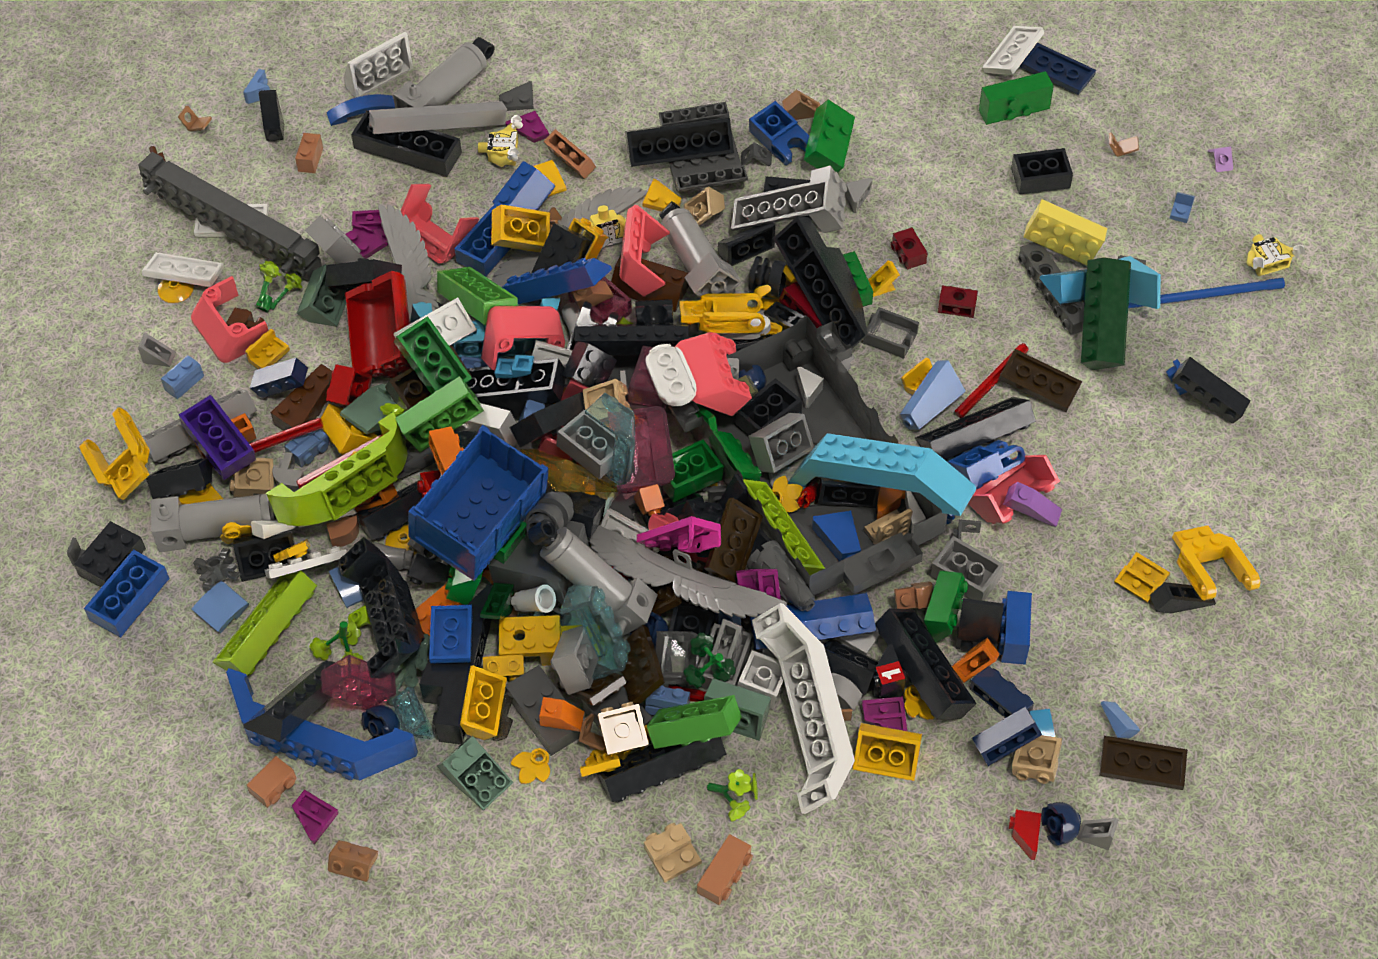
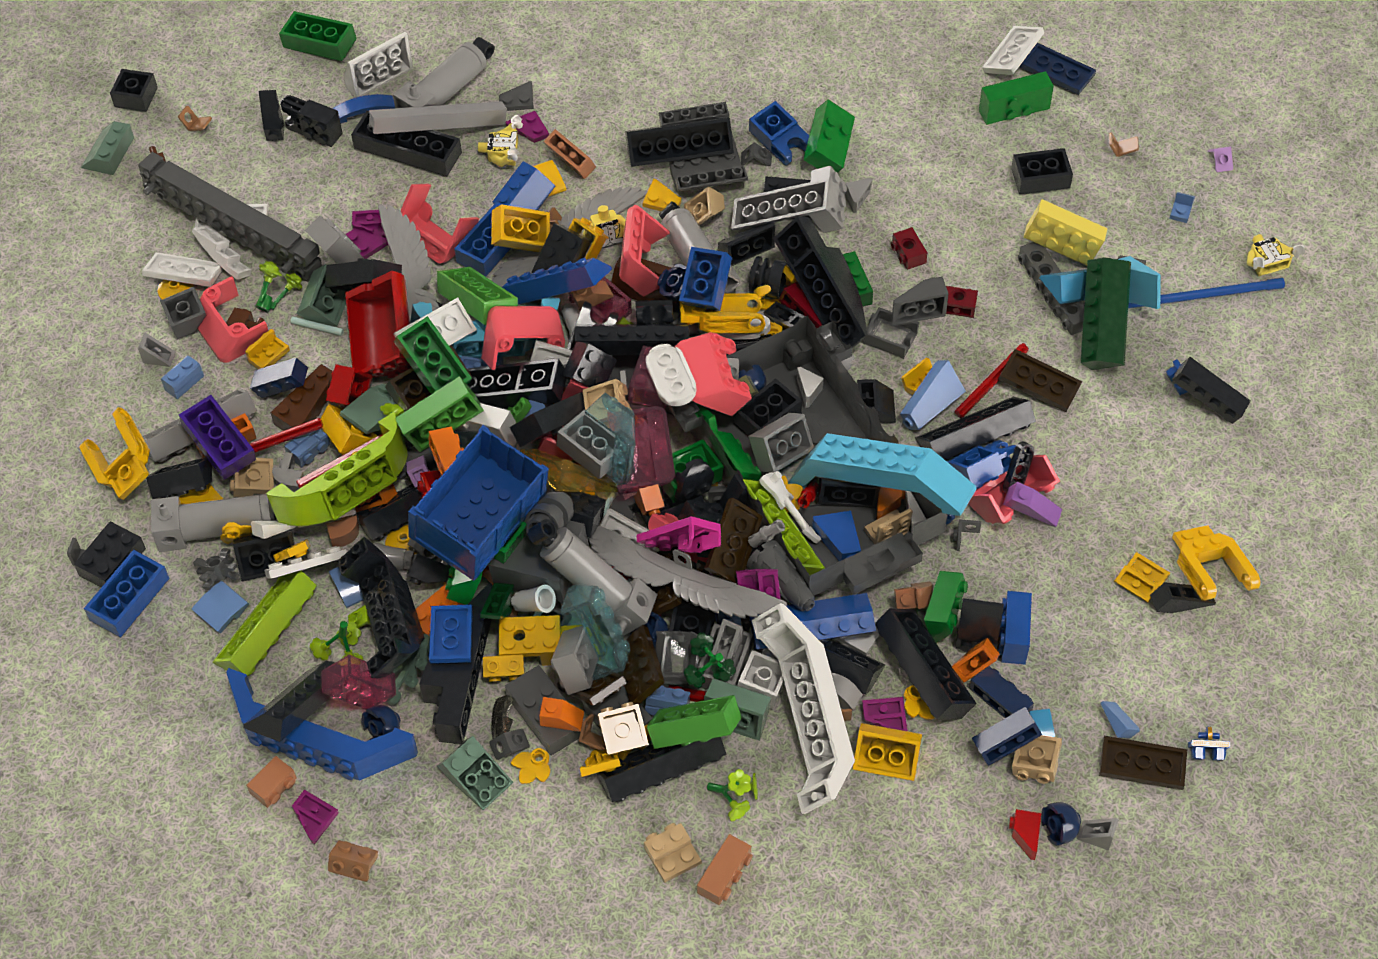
medium blue slope [243,69,270,104] -> none
nougat brick [295,133,323,173] -> none
clear light blue bracket [392,687,435,740] -> none
yellow slope [460,665,507,740] -> none
dark azure slope [495,355,534,378] -> none
medium nougat slope [782,89,820,120] -> none
yellow slope [868,260,900,297] -> none
black slope [871,644,906,699] -> none
light grey brick [931,536,1004,601] -> none
none -> sand green slope [81,121,134,175]
none -> black brick [110,69,158,112]
none -> dark grey slope [160,287,206,340]
none -> white slope [192,225,251,280]
none -> green brick [279,11,357,61]
none -> black brick [280,95,343,147]
none -> light aqua bar [291,317,344,336]
none -> lavender panel [406,455,429,487]
none -> dark grey bracket [489,728,530,760]
none -> bright green tile [507,397,532,423]
none -> dark blue cylinder [658,264,686,301]
none -> black slope [674,459,714,502]
none -> blue brick [679,247,732,311]
none -> light grey pin [748,519,785,548]
none -> white piece [759,471,821,543]
none -> black slope [857,379,896,423]
none -> dark grey slope [891,276,948,326]
none -> black beam [1003,441,1034,494]
none -> blue hips [1188,726,1230,761]

